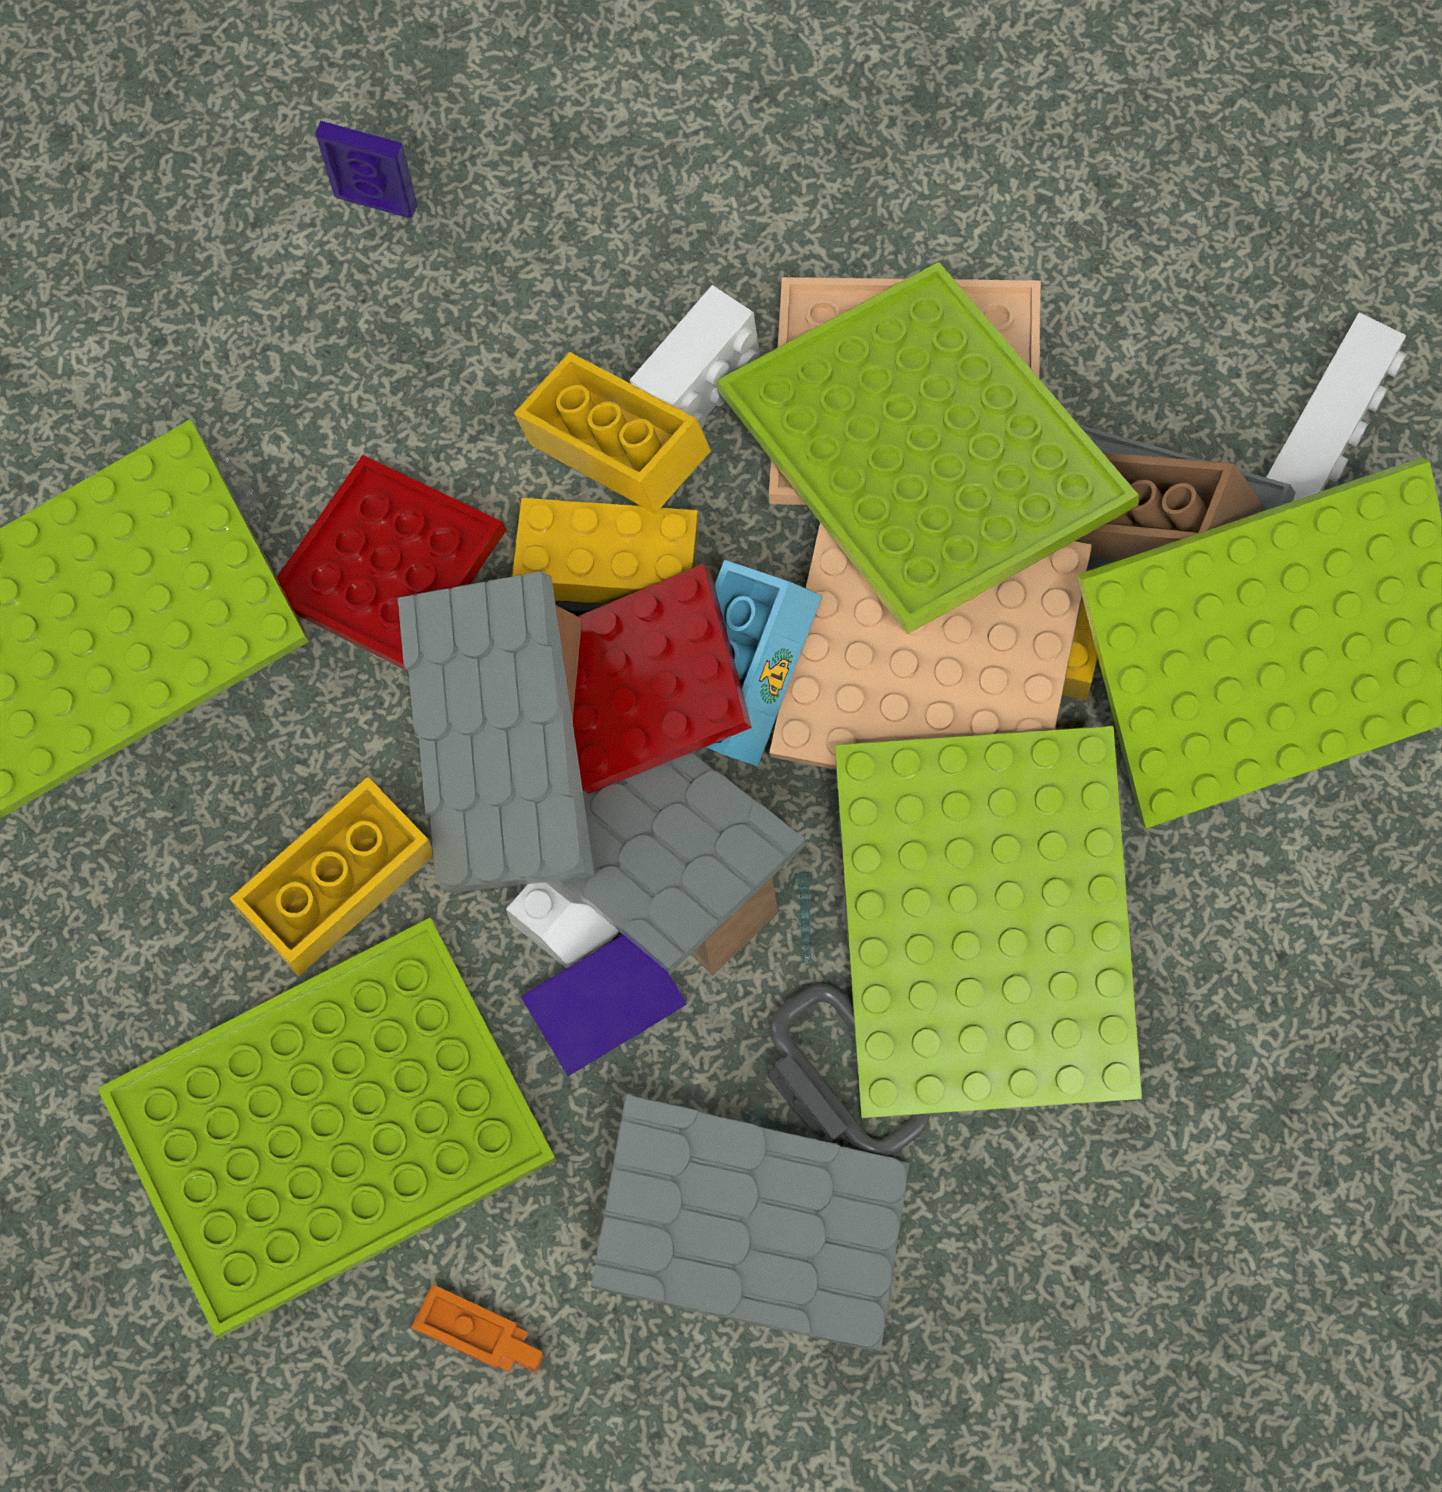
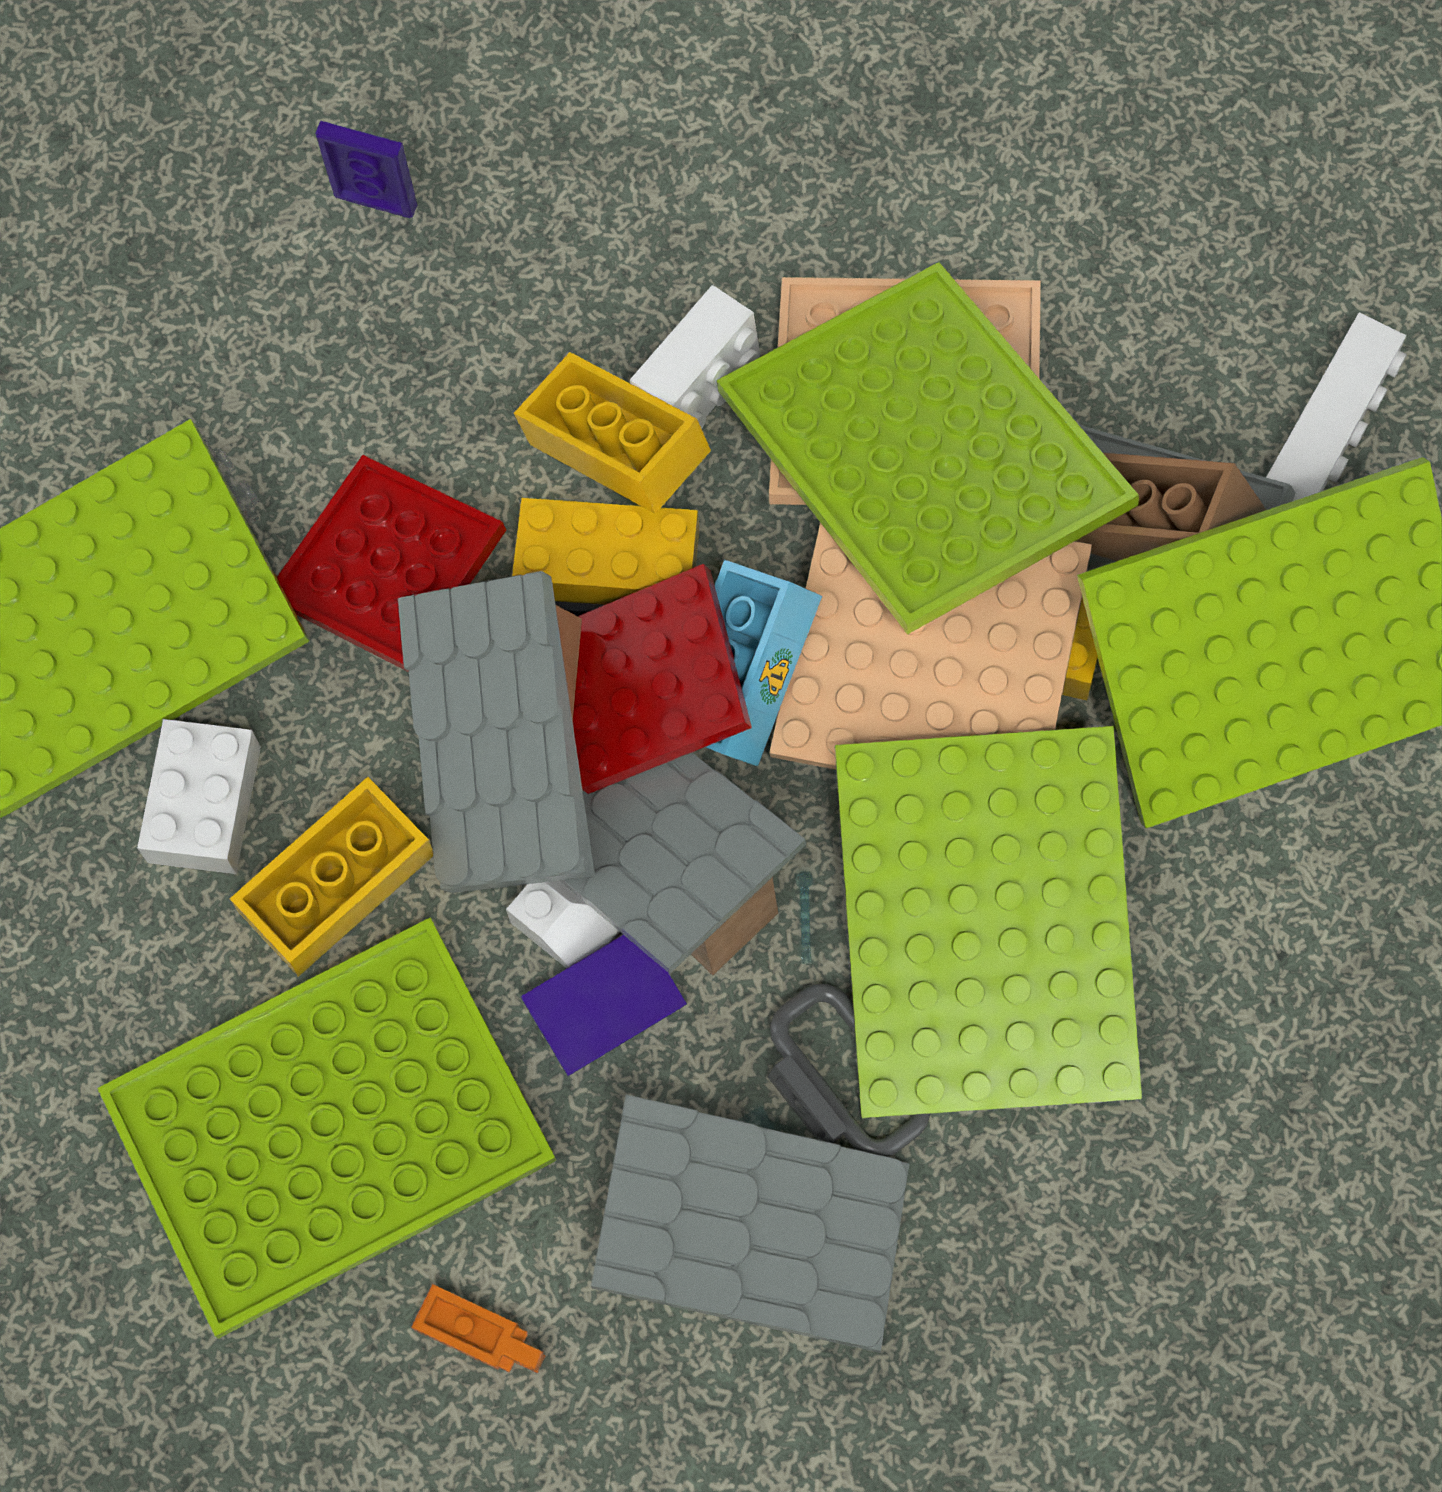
none -> white brick [137,719,261,874]

